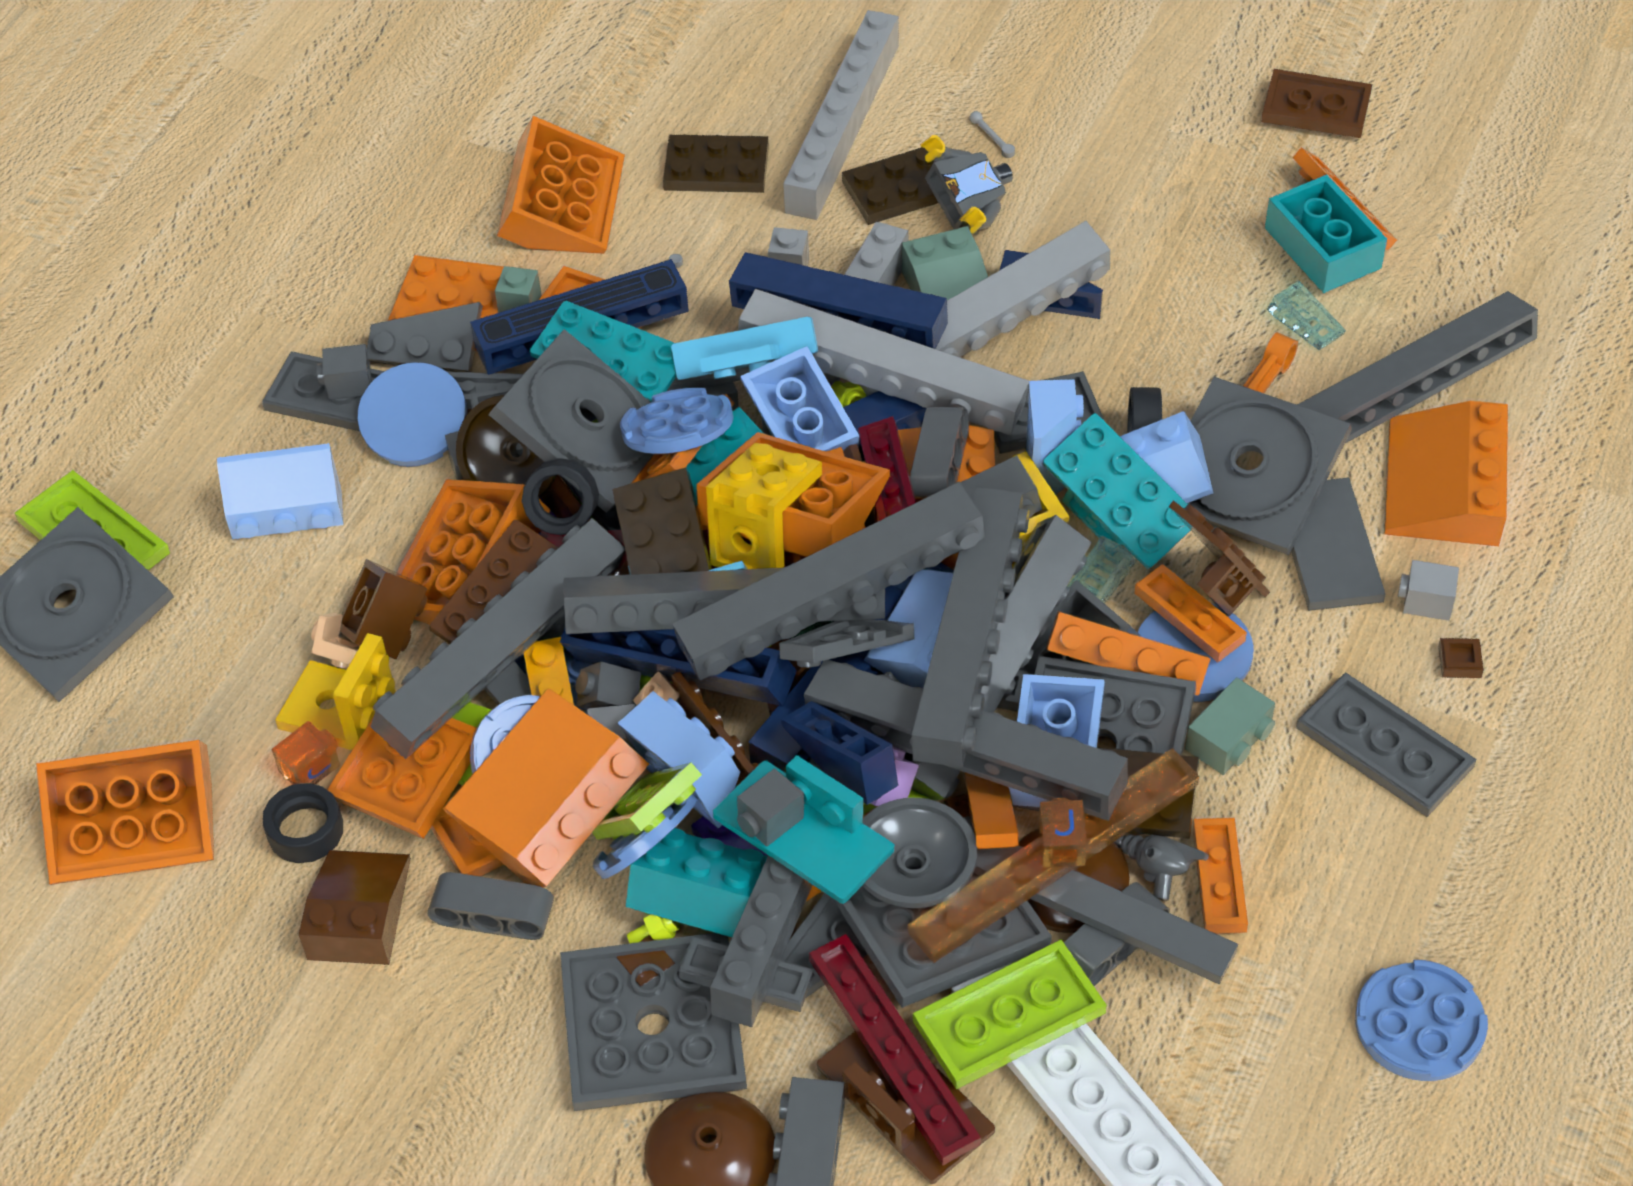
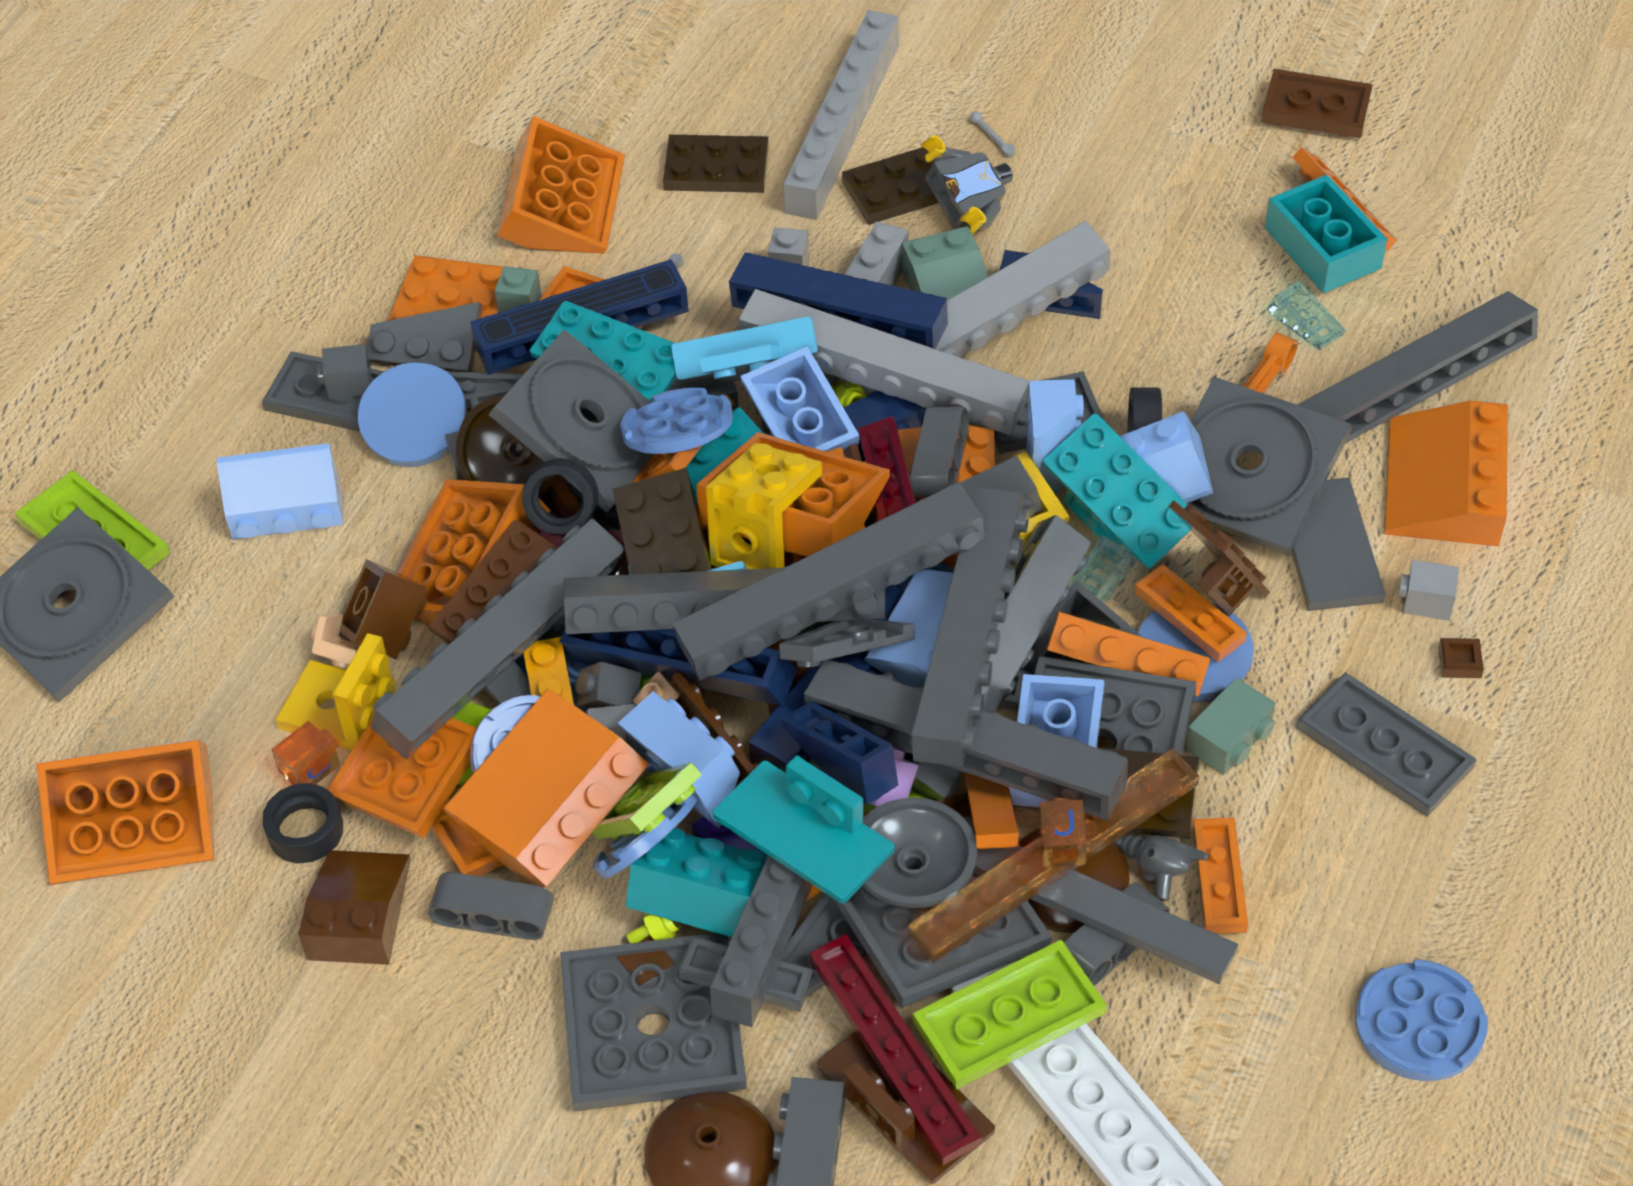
dark grey brick [737,768,804,846] -> none

